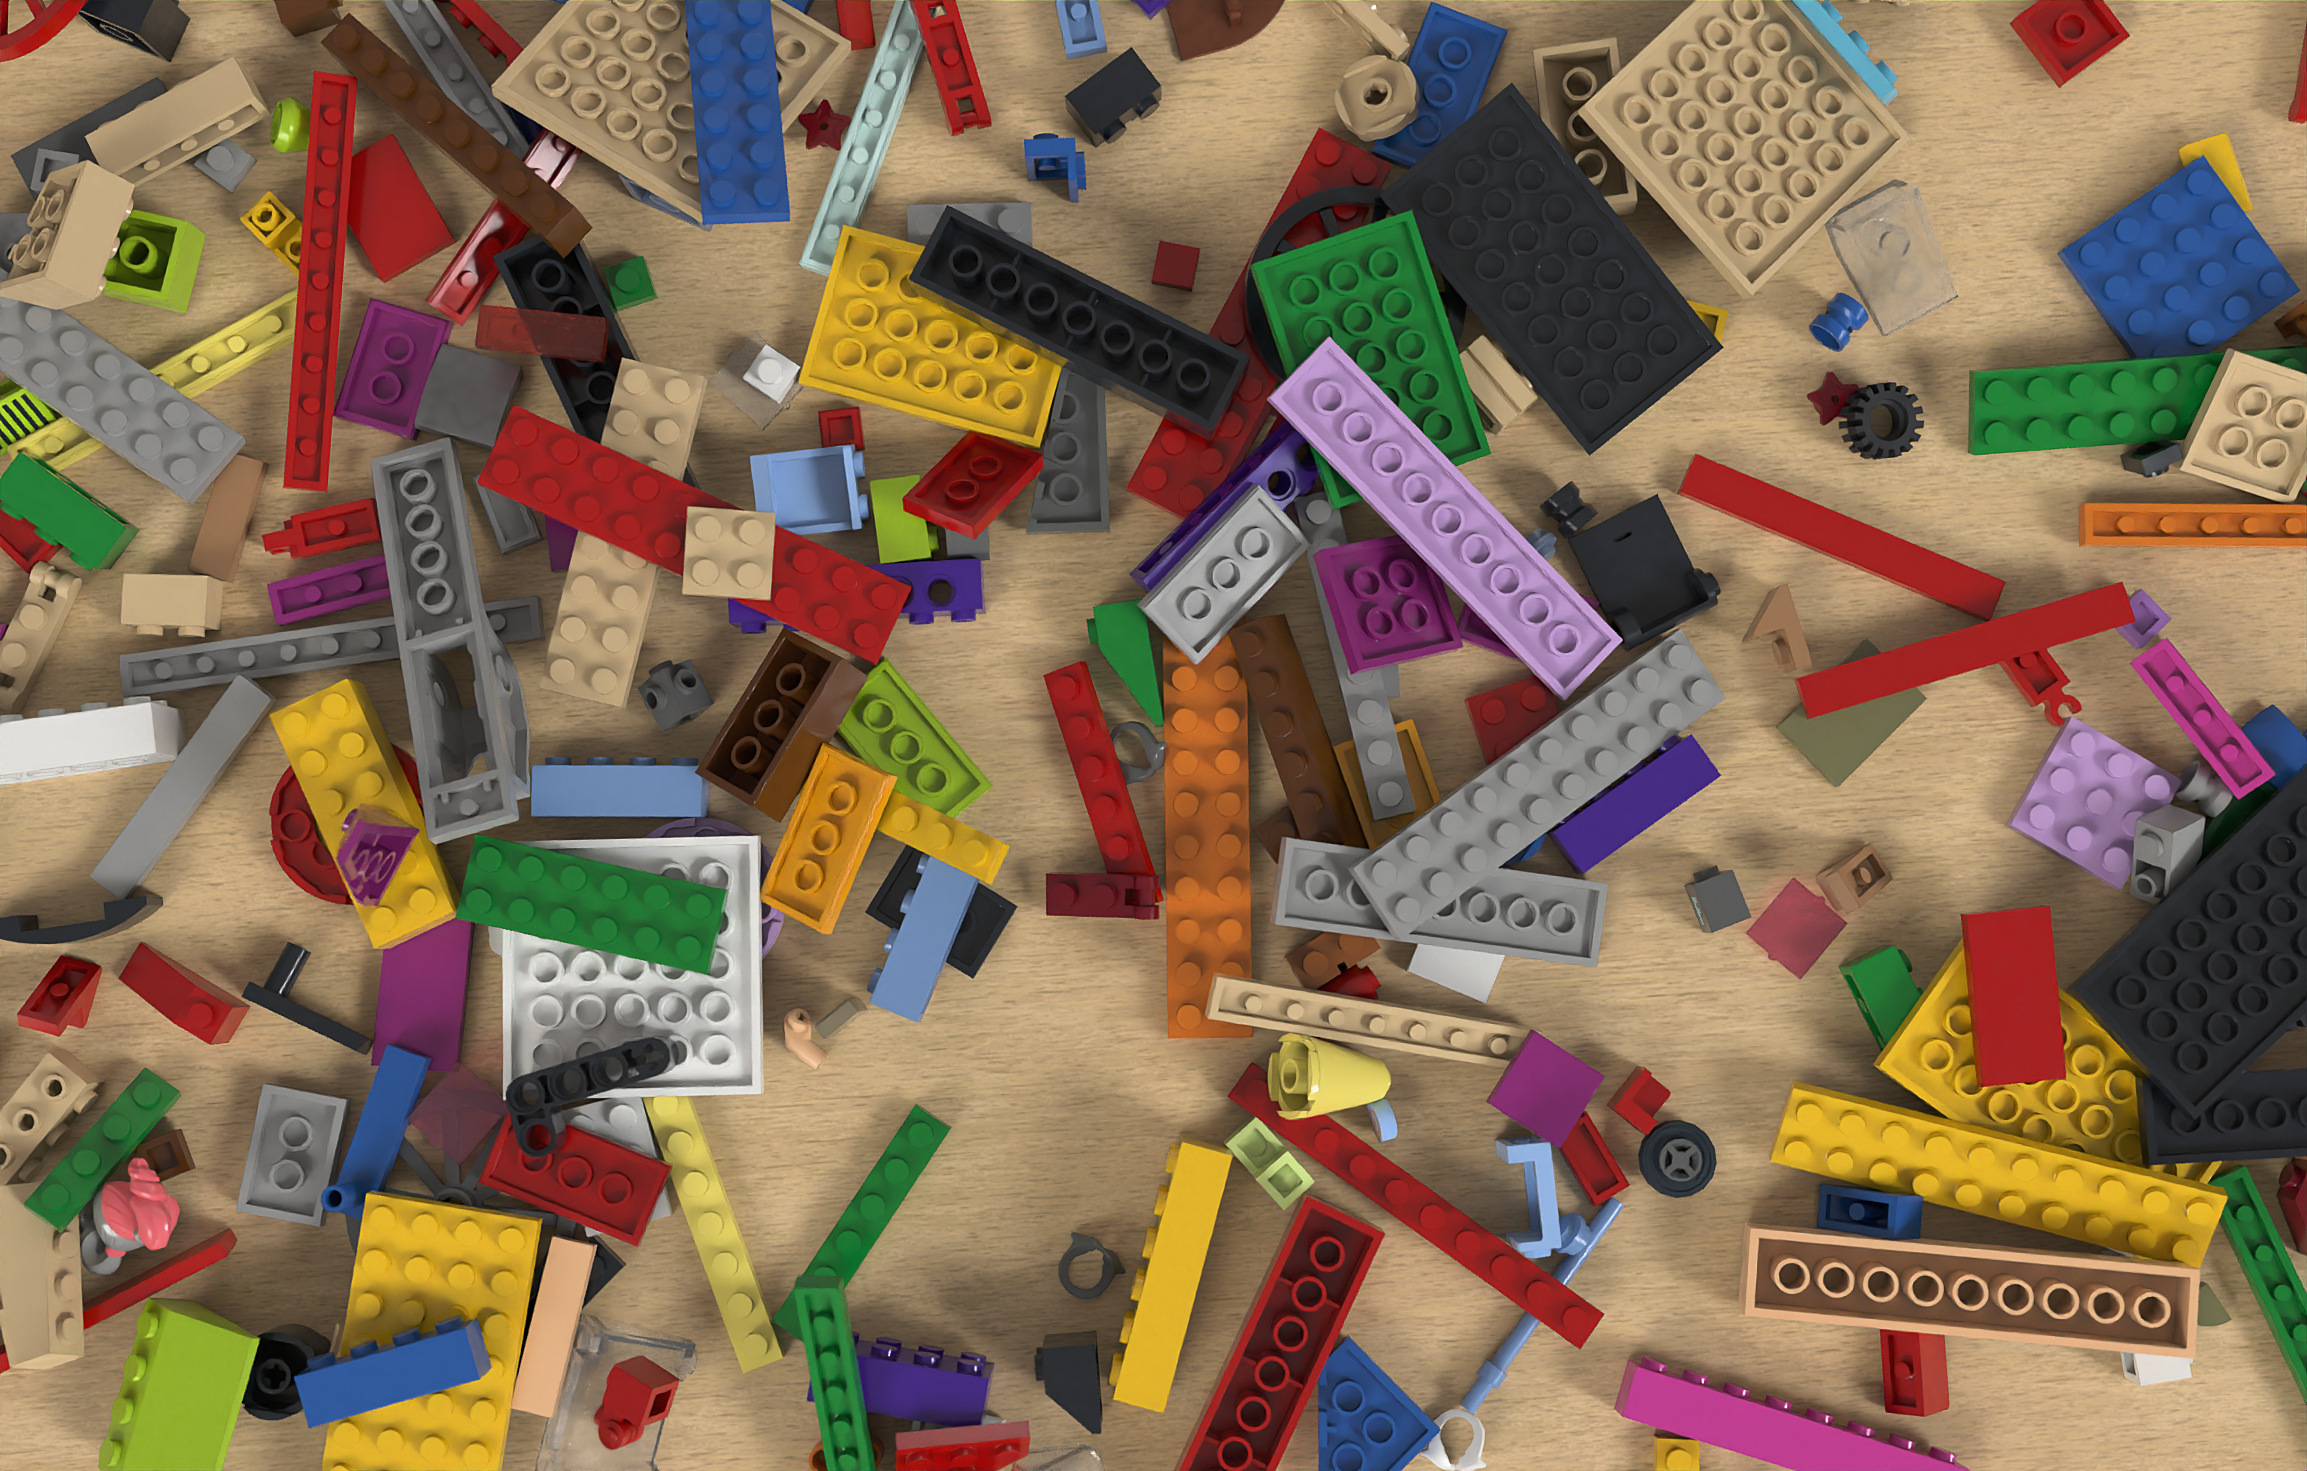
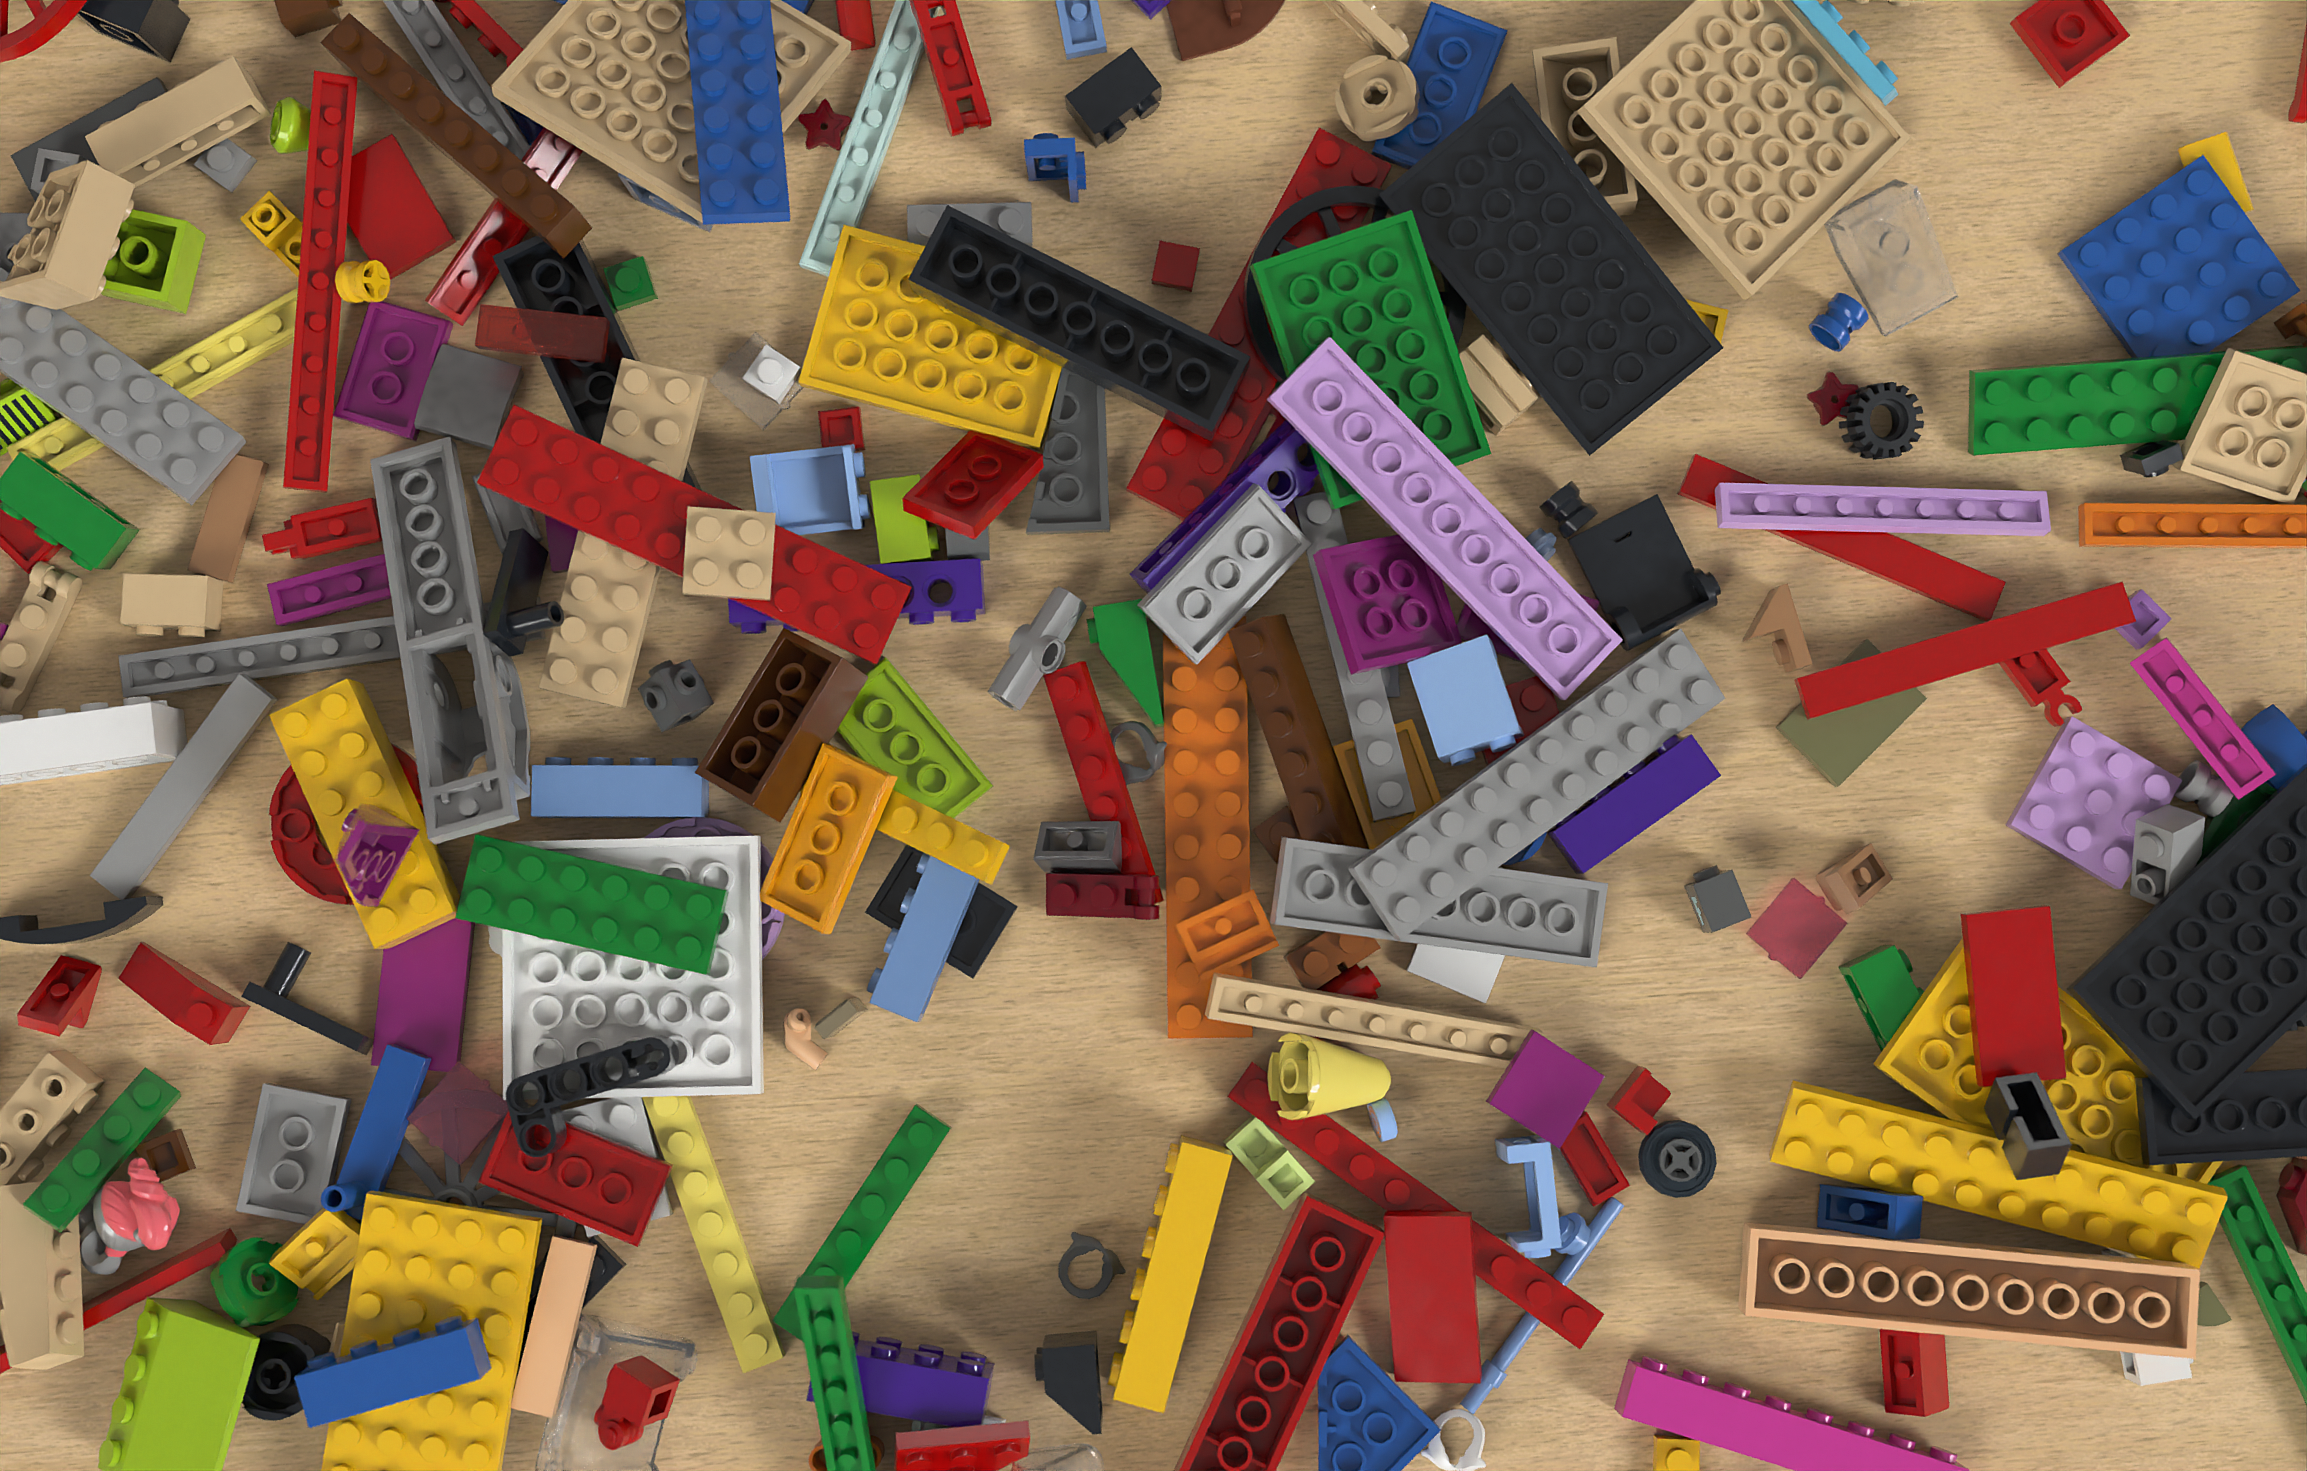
none -> green plate [210,1237,299,1328]
none -> yellow plate [269,1207,361,1301]
none -> yellow wheel [335,260,390,303]
none -> black piece [483,528,564,657]
none -> light grey piece [987,586,1087,711]
none -> flat silver slope [1033,821,1122,873]
none -> orange plate [1176,889,1279,981]
none -> red tile [1383,1211,1482,1383]
none -> light blue panel [1407,634,1524,766]
none -> lavender plate [1715,483,2051,536]
none -> black piece [1984,1072,2072,1180]

